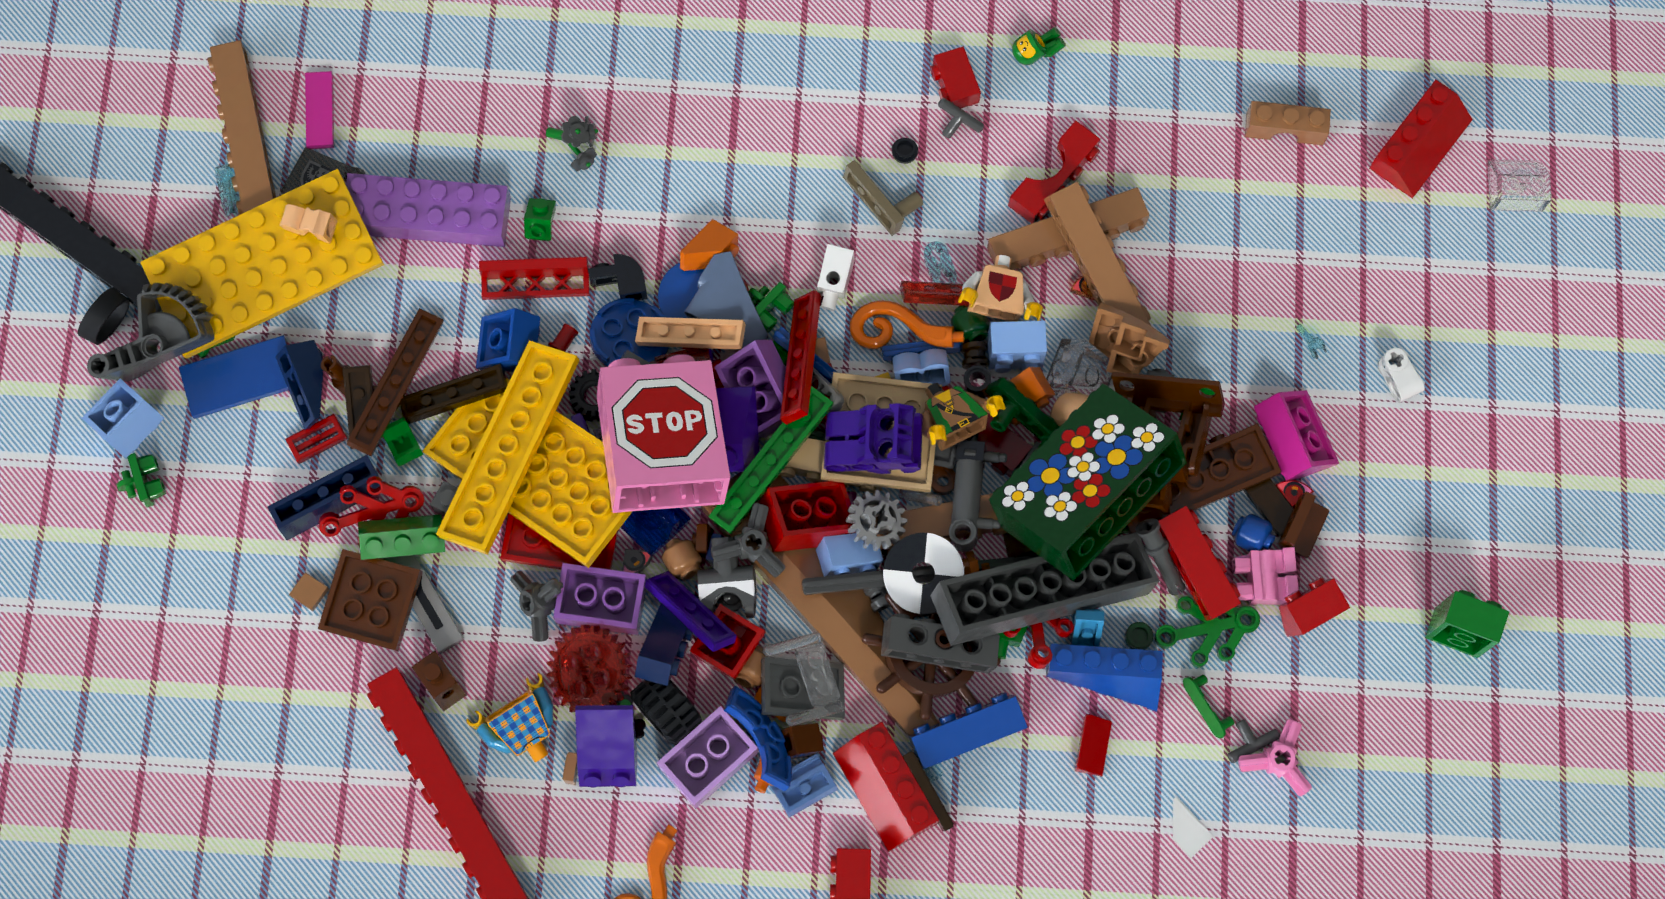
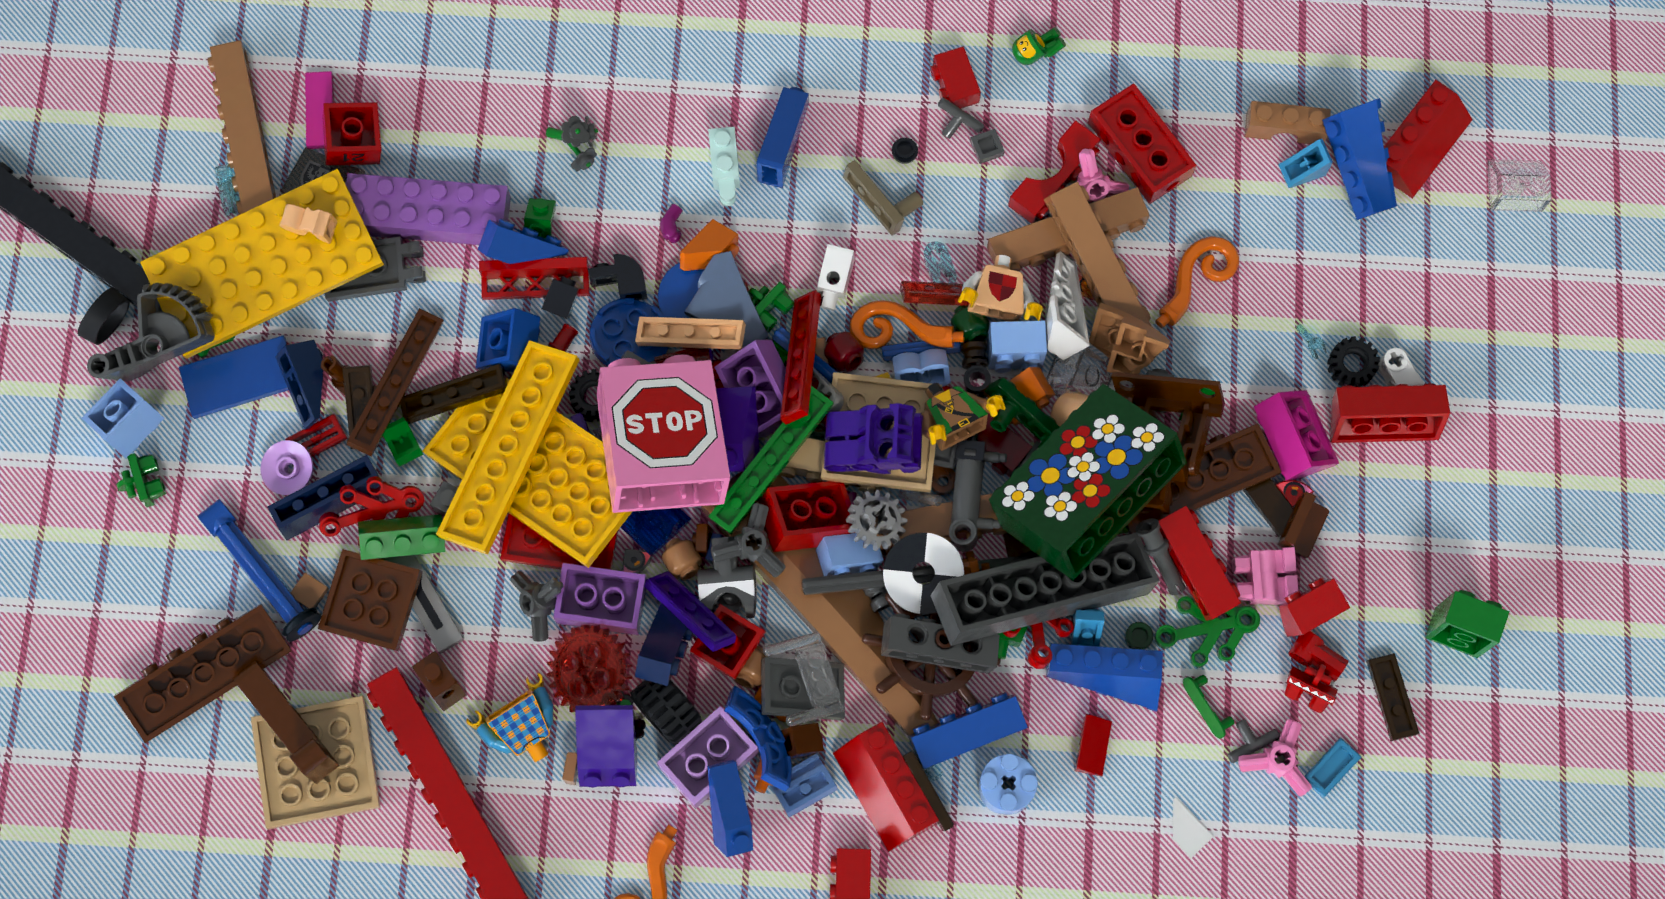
blue head [1232,514,1276,552] -> none
none -> reddish brown plate [114,604,292,743]
none -> blue piece [197,499,321,642]
none -> reddish brown beam [233,660,339,784]
none -> tan plate [251,696,381,830]
none -> lavender dish [260,440,313,495]
none -> red brick [322,102,381,165]
none -> dark grey tile [325,237,426,302]
none -> blue slope [477,219,569,264]
none -> black brick [542,276,581,319]
none -> magenta arm [660,204,683,243]
none -> blue slope [707,760,753,857]
none -> light aqua brick [708,127,740,206]
none -> blue slope [756,87,809,189]
none -> dark red head [824,332,864,372]
none -> dark grey plate [970,129,1005,164]
none -> light blue brick [979,754,1038,815]
none -> white wedge [1045,251,1090,360]
none -> bright pink bush [1077,148,1129,203]
none -> red brick [1088,83,1197,205]
none -> orange plant [1155,236,1239,328]
none -> dark azure slope [1278,139,1333,188]
none -> red hips [1285,663,1338,713]
none -> red piece [1288,631,1349,682]
none -> dark azure tile [1304,738,1361,798]
none -> blue wedge [1322,98,1397,220]
none -> black tyre [1327,336,1380,387]
none -> red slope [1330,383,1451,443]
none -> dark brown tile [1366,653,1420,742]

